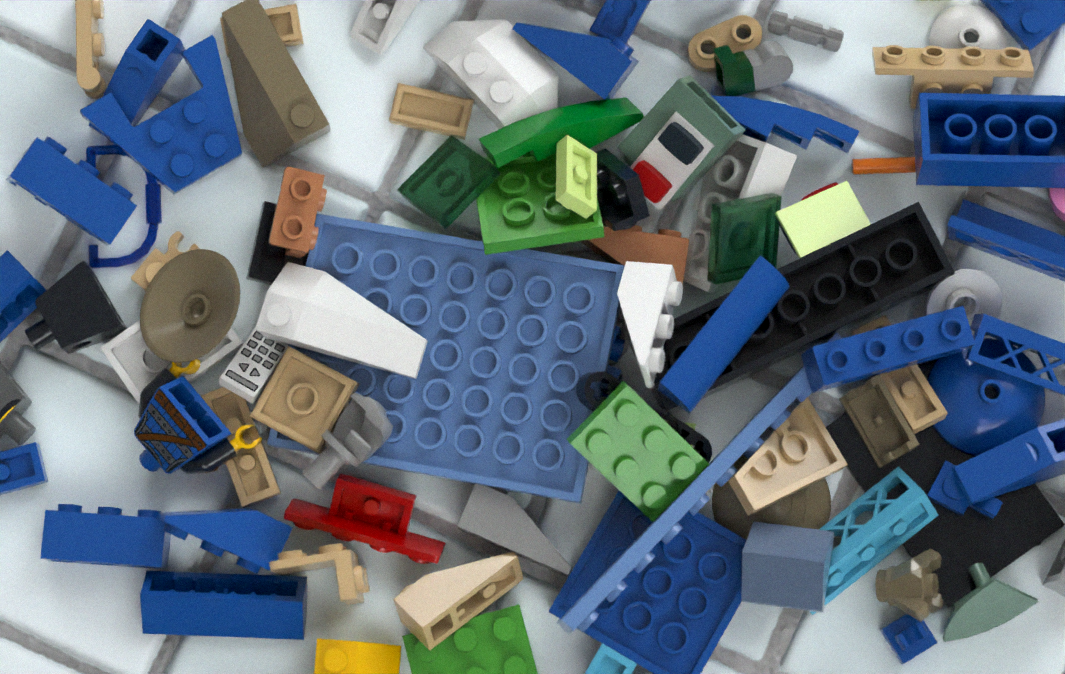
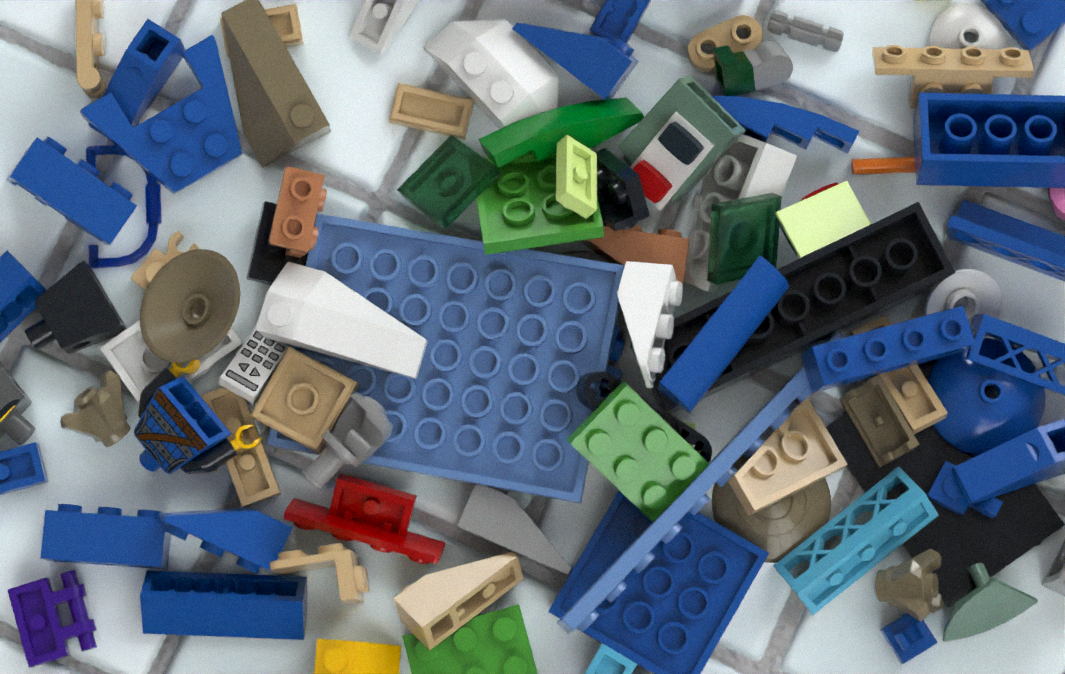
sand blue slope [741,521,835,613] -> none
none -> dark purple plate [7,570,97,668]
none -> dark tan rock [60,371,131,447]

